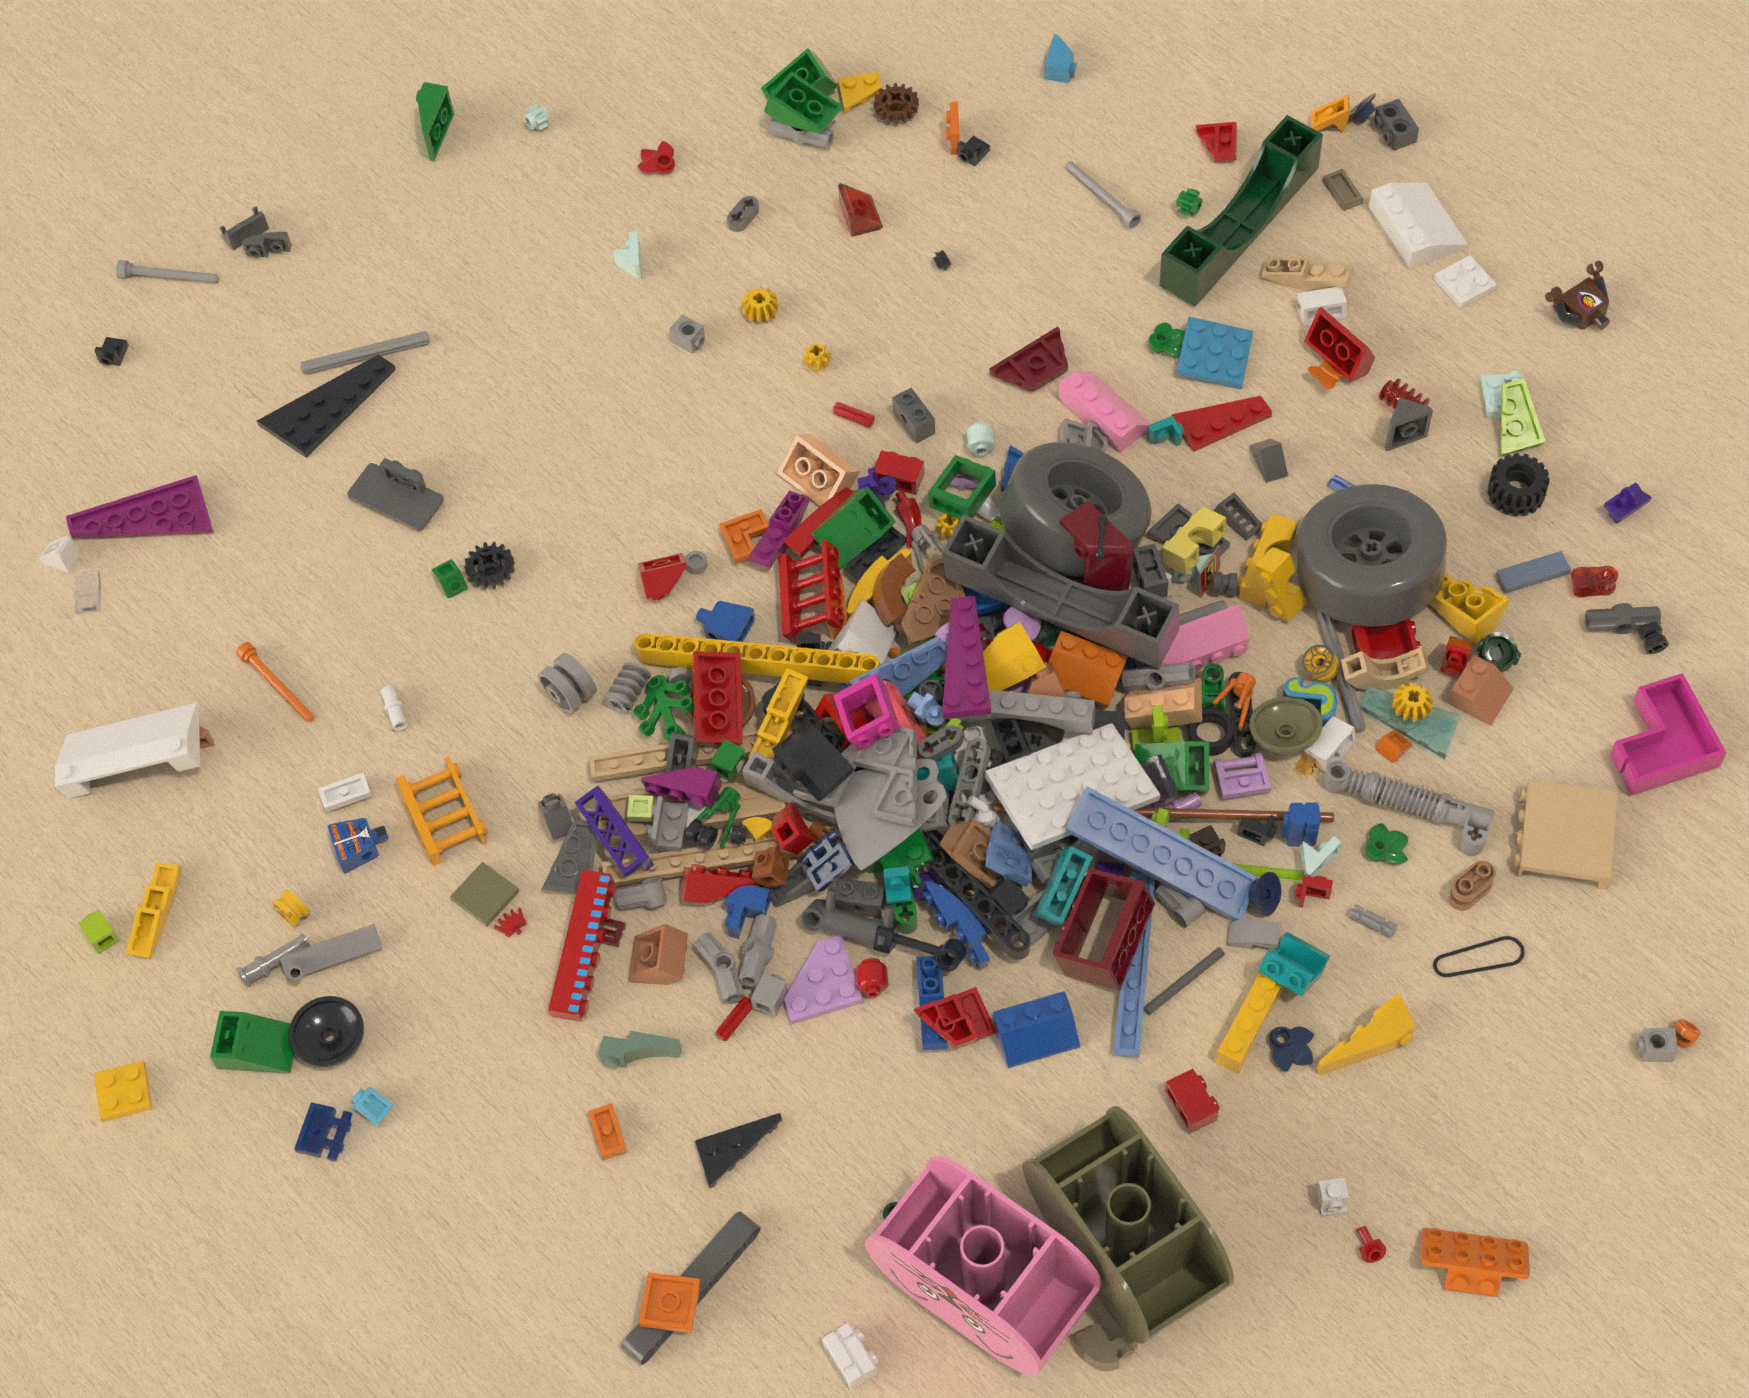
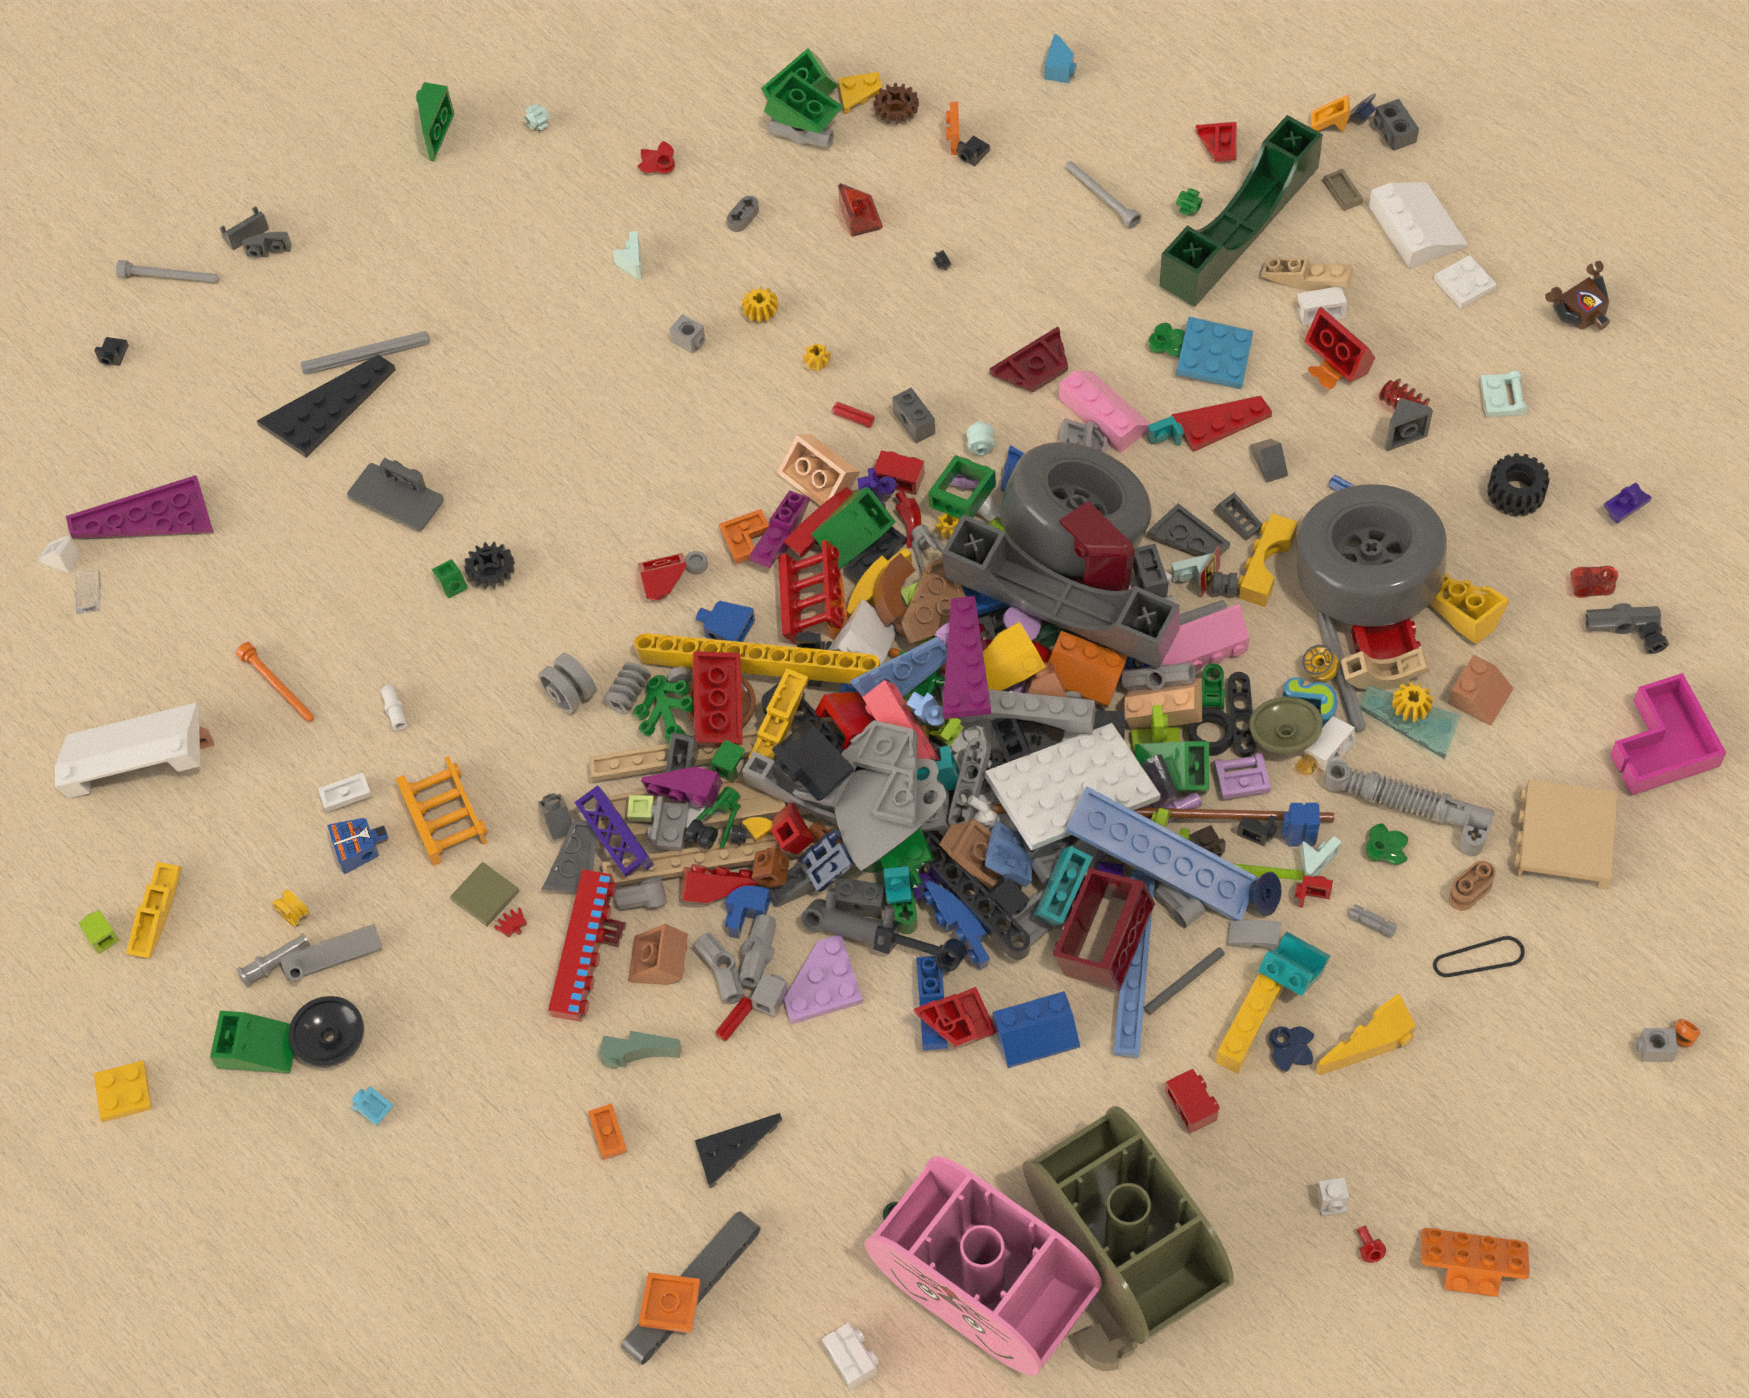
clear blue plate [294,1102,353,1162] -> none
dark pink window [833,673,901,751] -> none
red head [855,958,889,997] -> none
dark grey wheel [917,680,943,702] -> none
flat silver beam [918,725,963,761] -> none
black hinge [1095,516,1108,559] -> none
light yellow arch [1161,506,1226,575] -> none
orange plant [1213,673,1256,729] -> none
yellow arch [1255,547,1307,622] -> none
orange slope [1376,730,1413,763] -> none
red slope [1440,636,1473,676] -> none
dark green cap [1476,631,1521,672] -> none
sand blue tile [1496,551,1571,594] -> none
lime wing [1500,378,1545,456] -> none

